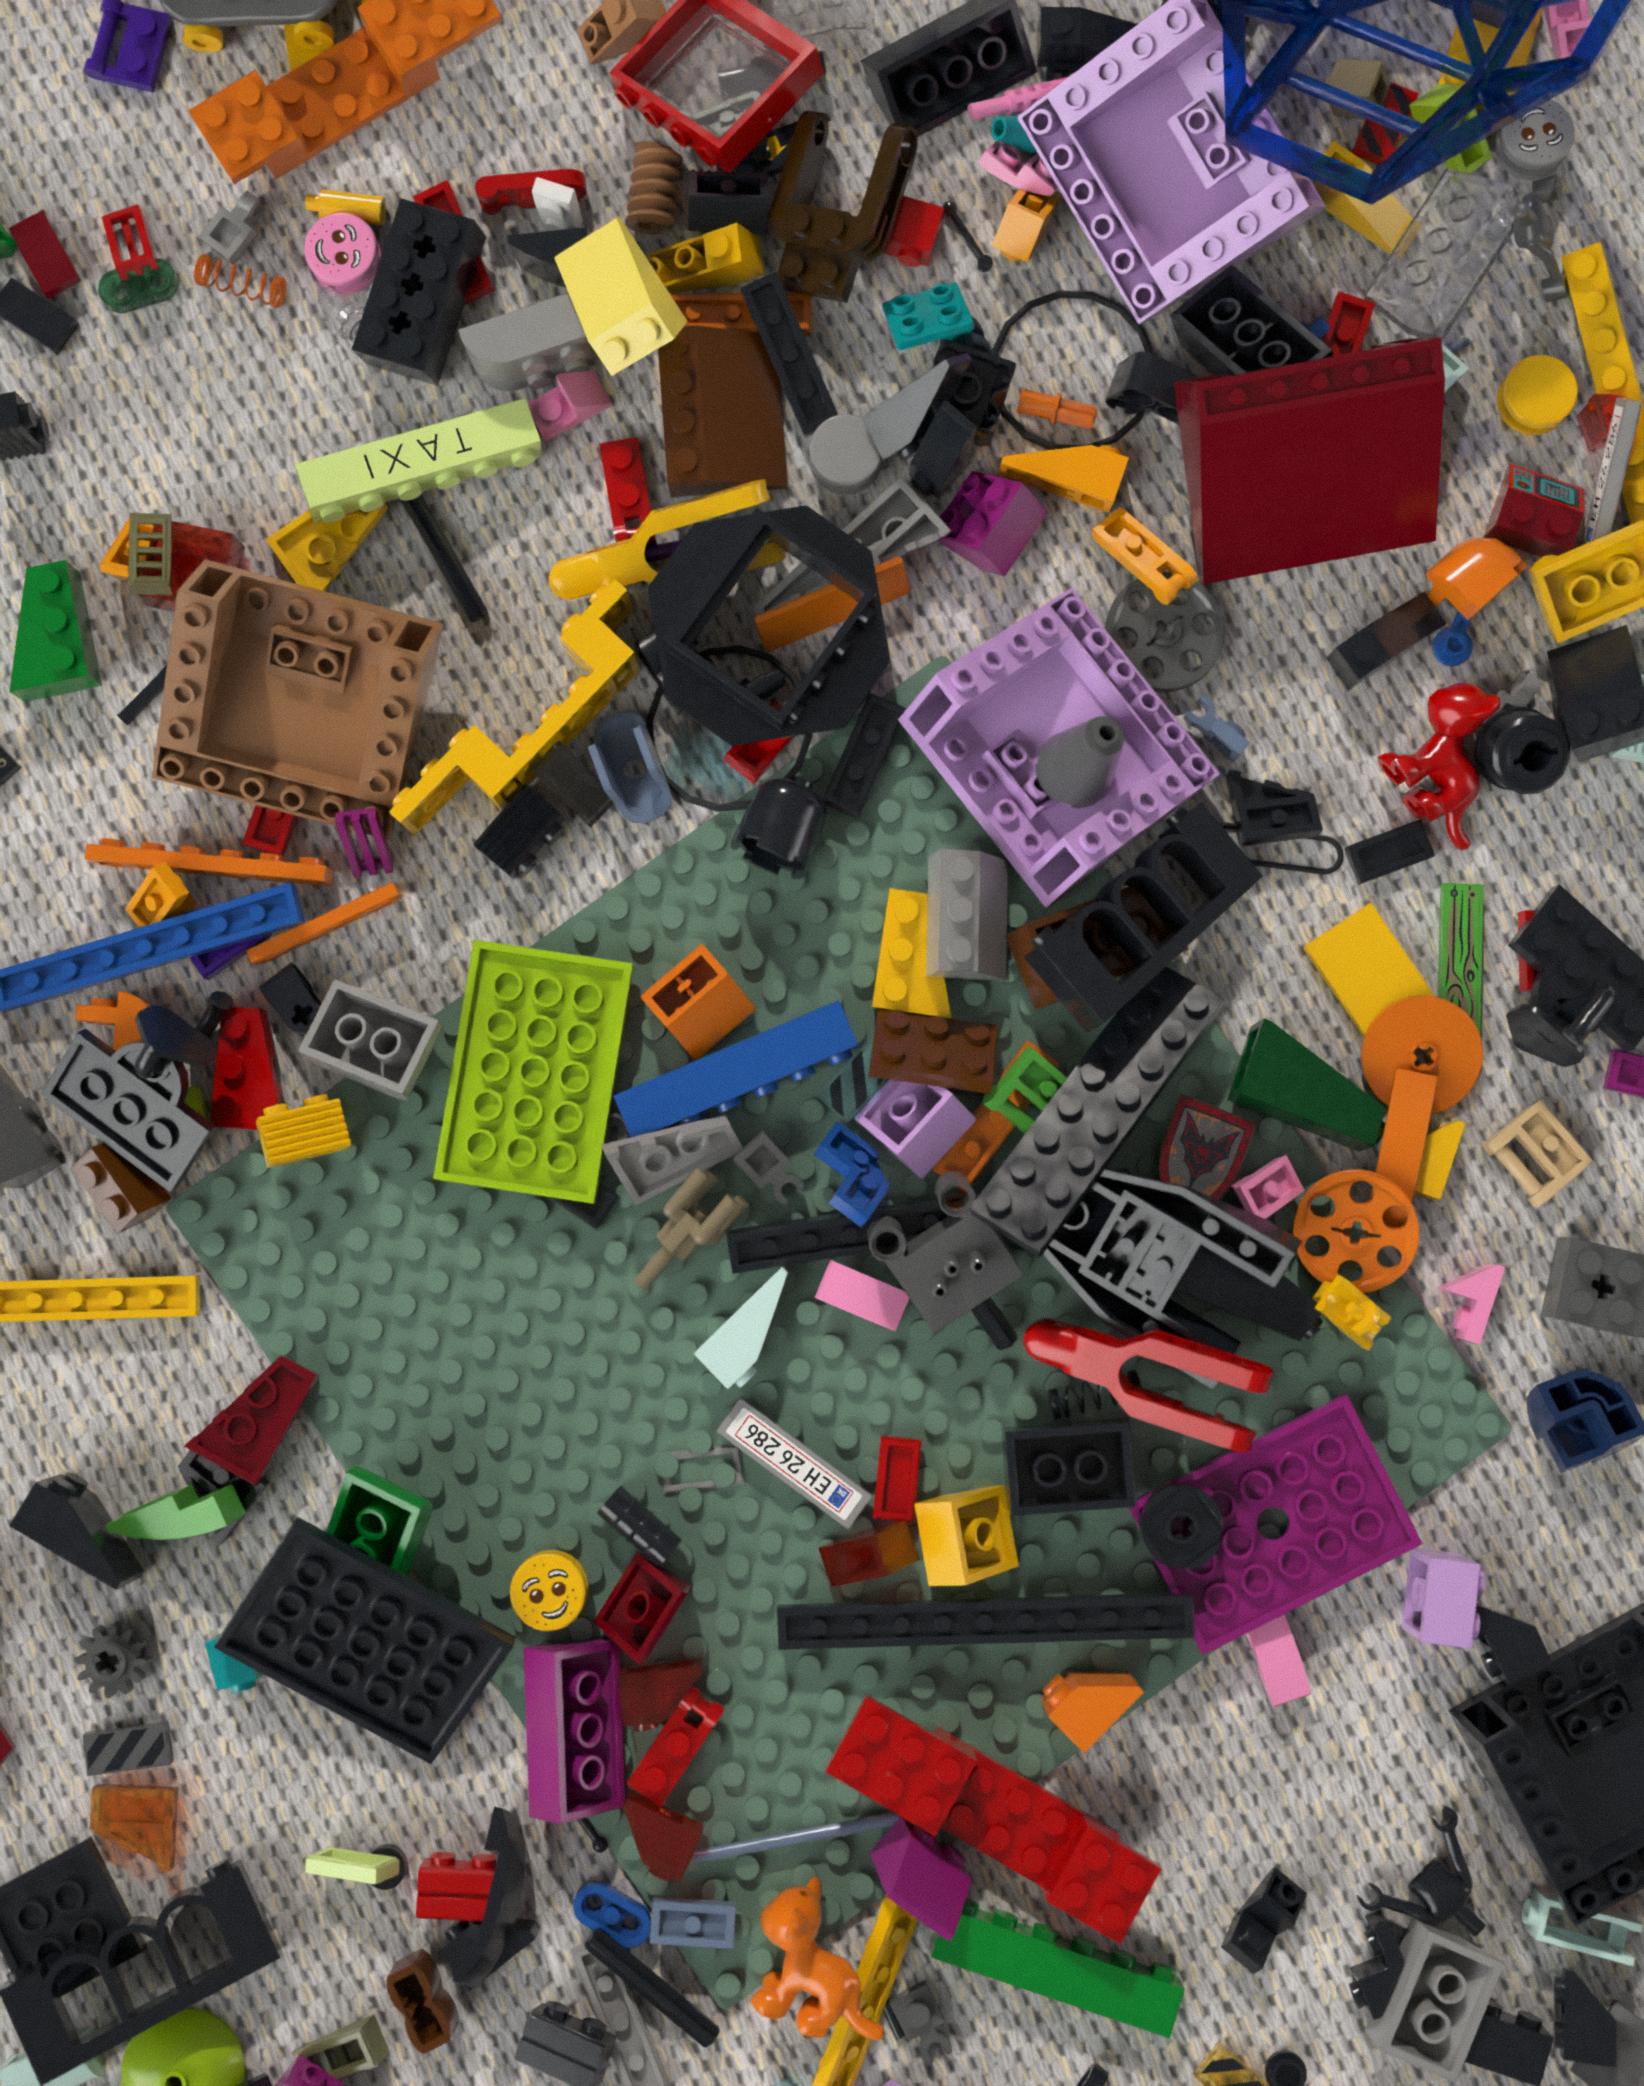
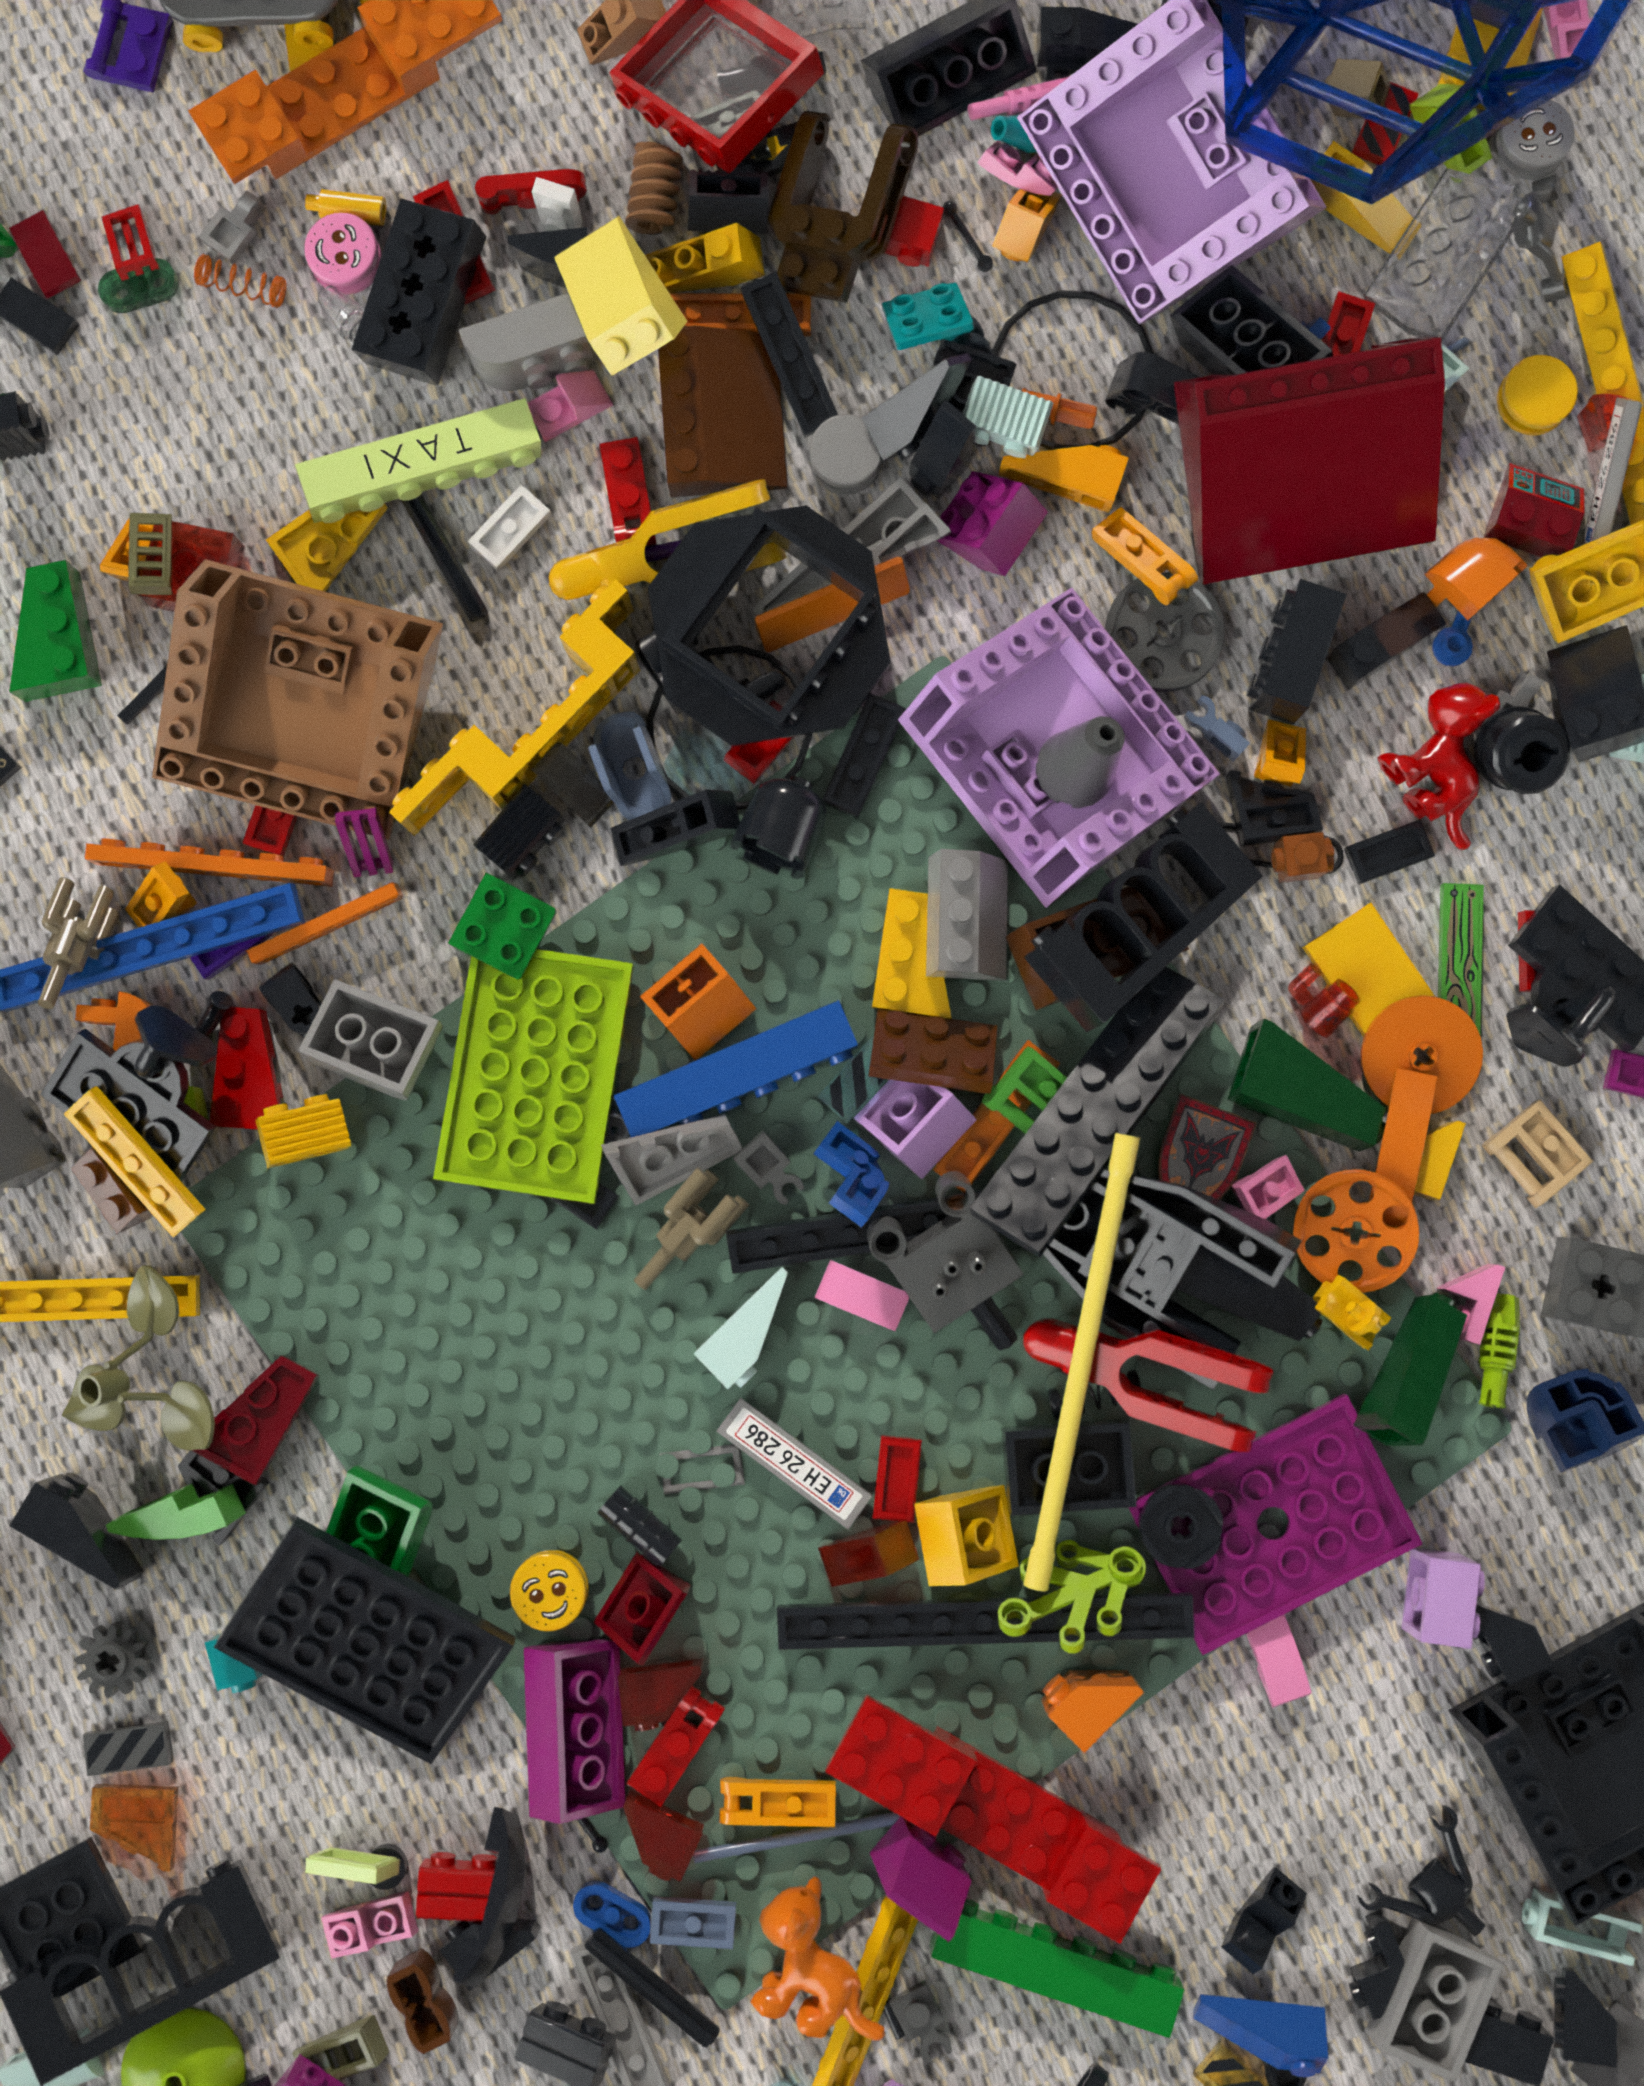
none -> dark tan plant [38,877,120,1009]
none -> olive plant [62,1265,214,1451]
none -> yellow tile [64,1086,206,1238]
none -> bright pink slope [321,1891,419,1959]
none -> green bracket [448,872,557,980]
none -> white plate [467,485,552,572]
none -> black slope [610,789,740,866]
none -> light orange plate [719,1777,836,1827]
none -> light aqua brick [963,376,1053,458]
none -> lime plant [998,1540,1146,1653]
none -> light yellow piece [1024,1133,1140,1591]
none -> blue slope [1193,1994,1328,2077]
none -> black brick [1246,579,1347,725]
none -> light orange slope [1254,719,1306,787]
none -> dark orange brick [1271,832,1335,883]
none -> clear red piece [1288,963,1361,1038]
none -> dark green slope [1353,1293,1467,1446]
none -> lime hinge [1478,1293,1520,1409]

